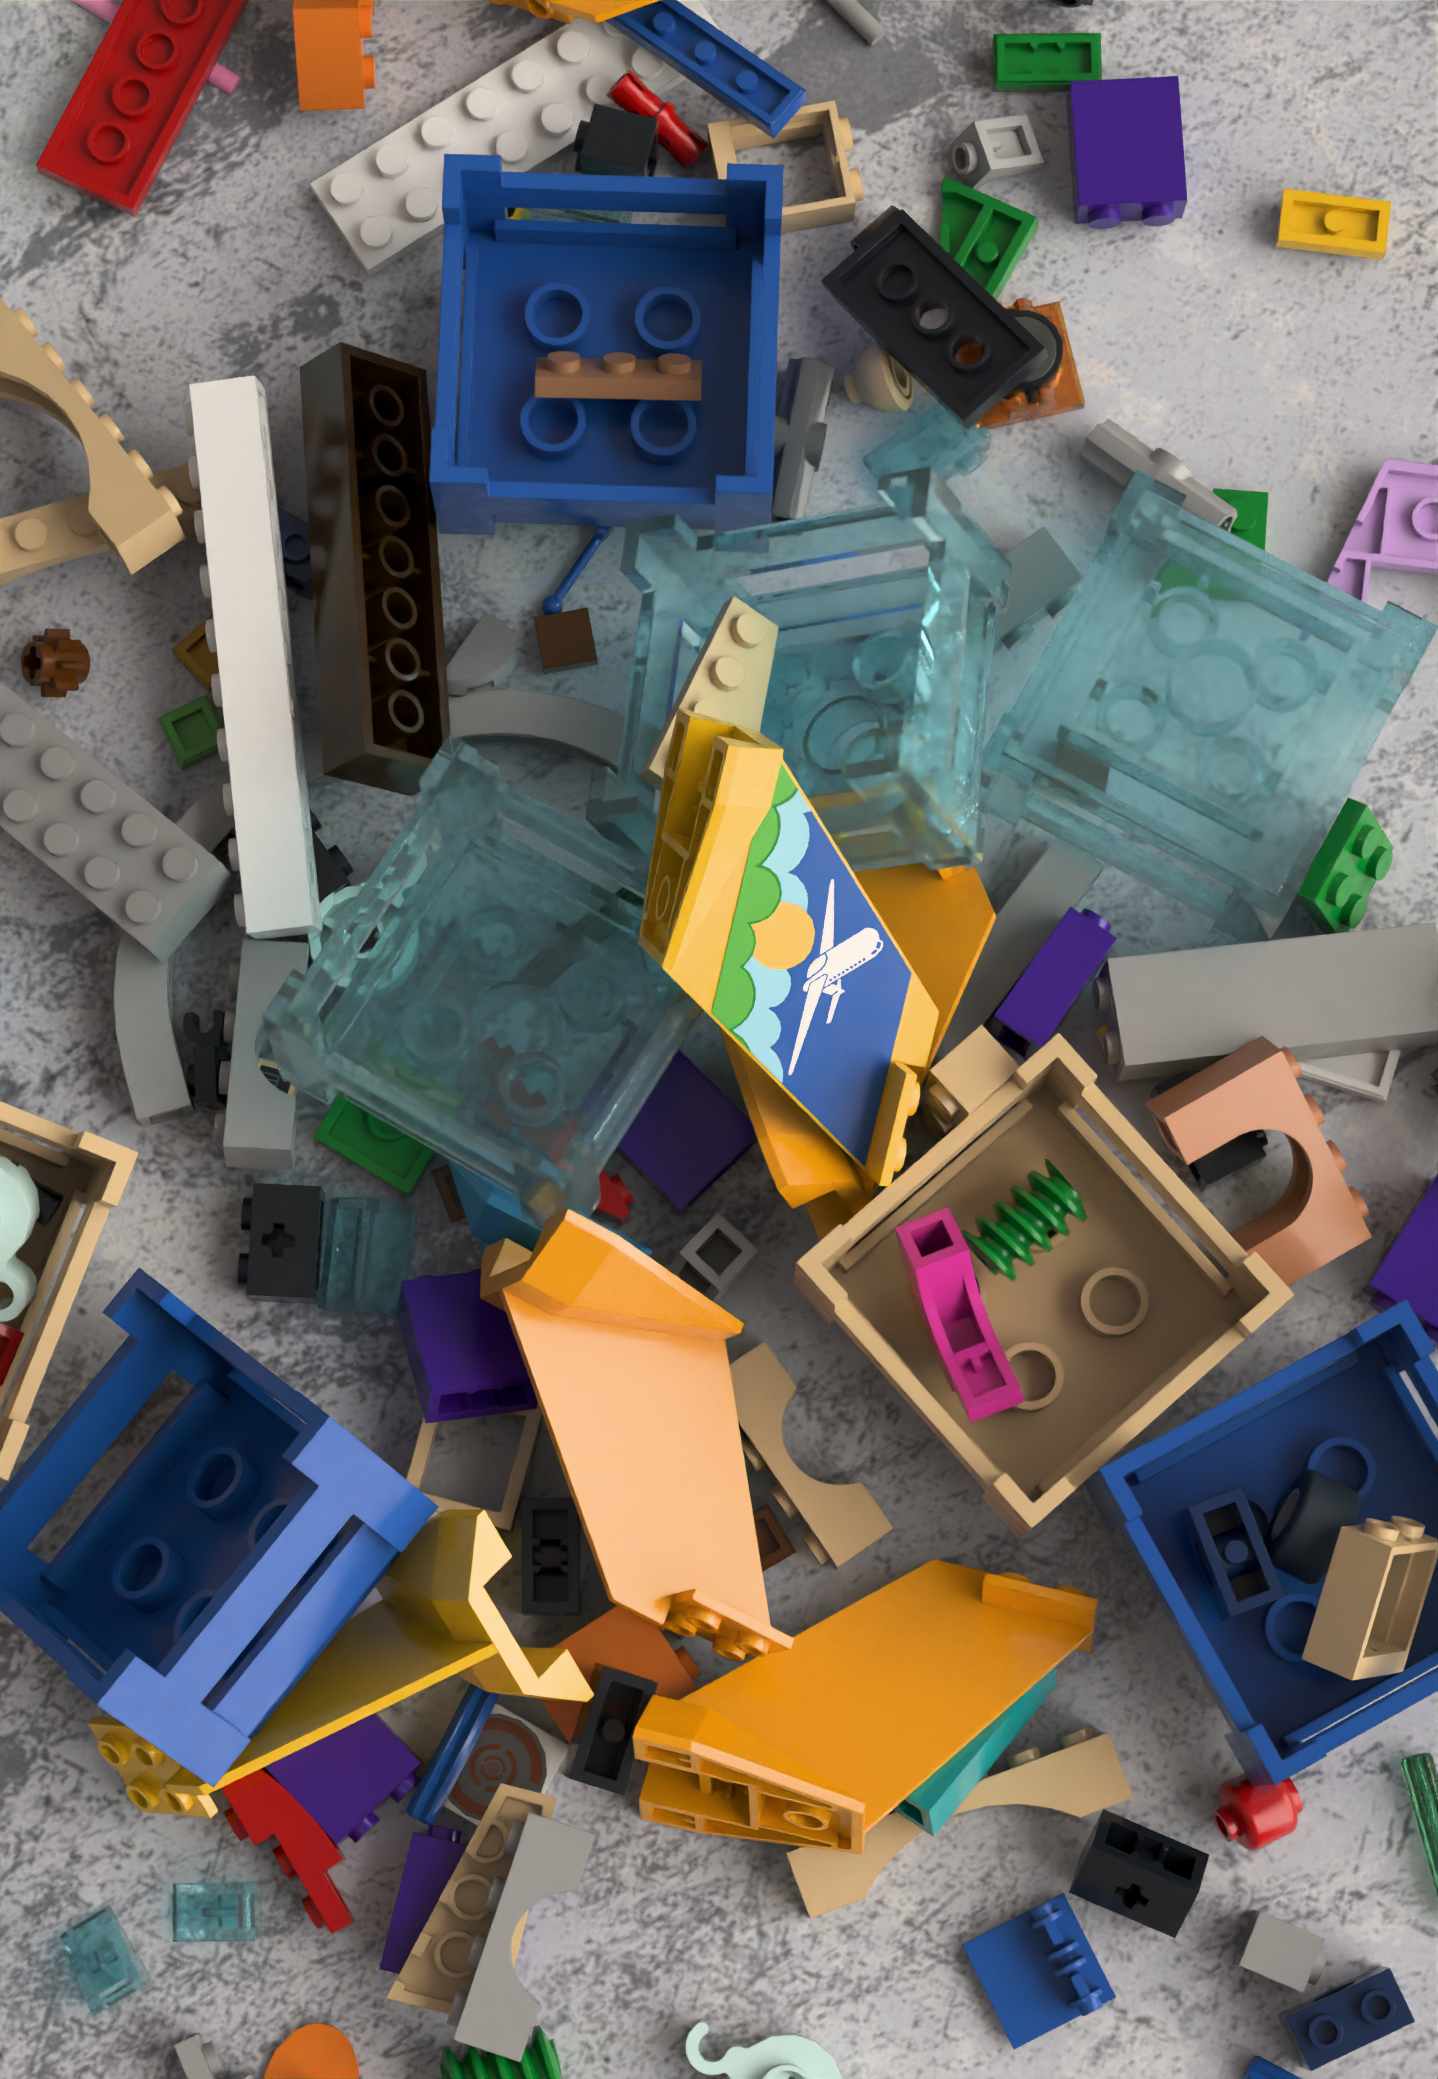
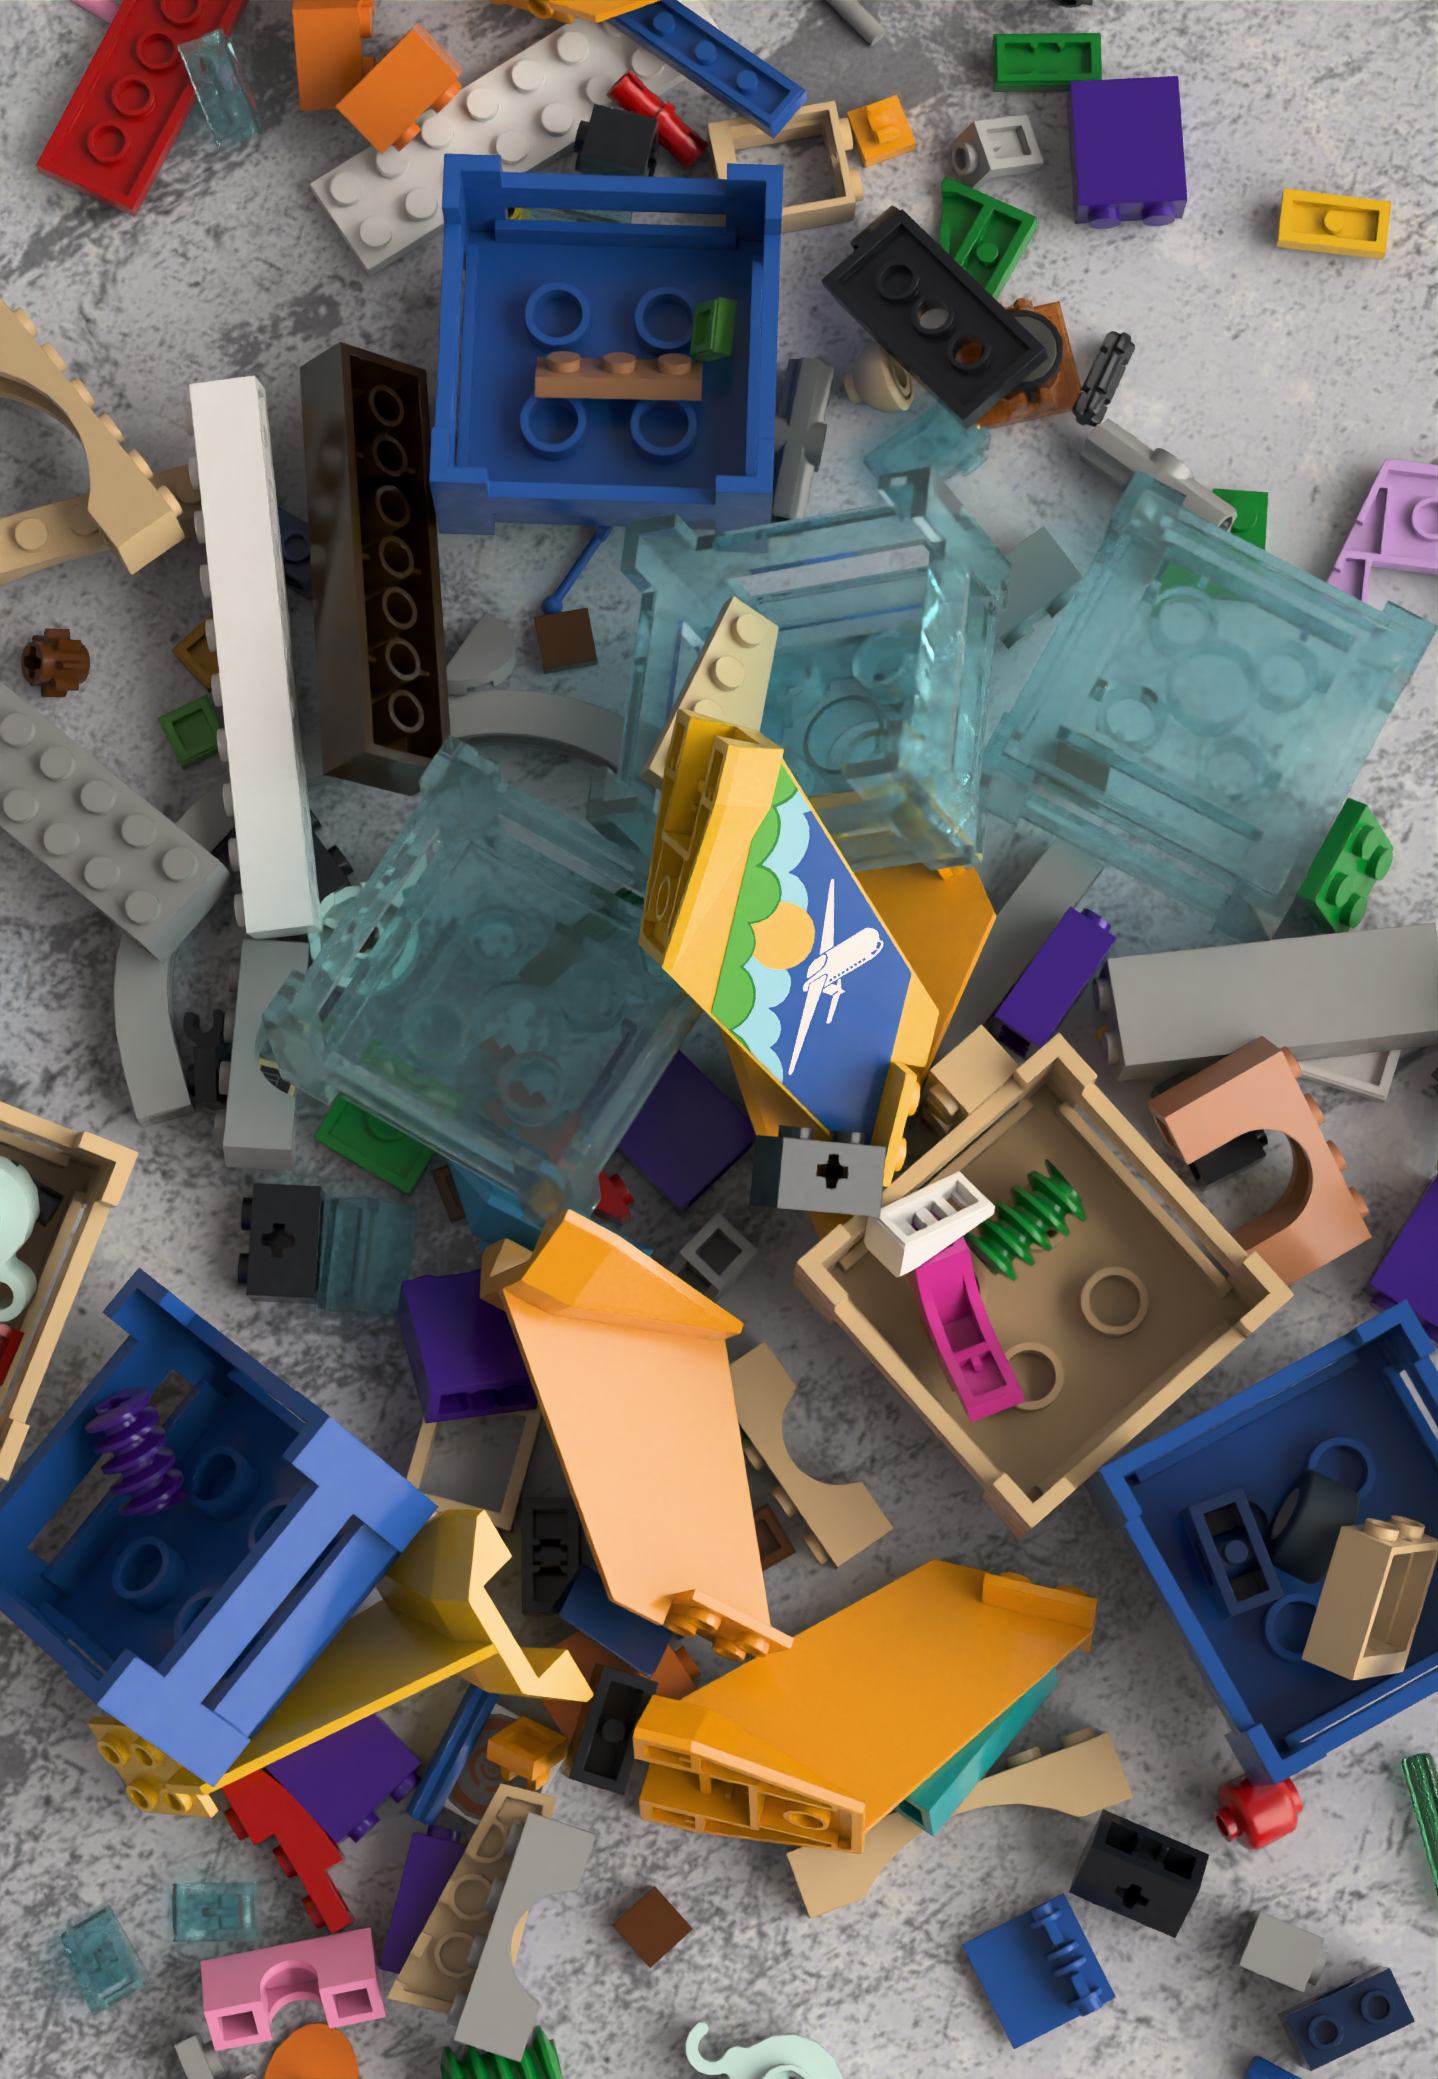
none -> dark purple piece [84,1387,190,1516]
none -> clear light blue hinge [177,27,264,148]
none -> bright pink arch [200,1927,386,2051]
none -> orange brick [335,22,463,154]
none -> light orange tile [486,1716,569,1792]
none -> dark blue slope [550,1563,674,1679]
none -> reddish brown tile [612,1886,693,1968]
none -> bright green tile [690,297,737,362]
none -> brick [750,1125,886,1217]
none -> light orange tile [846,95,916,168]
none -> white slope [864,1171,995,1278]
none -> black axle [1072,331,1135,427]

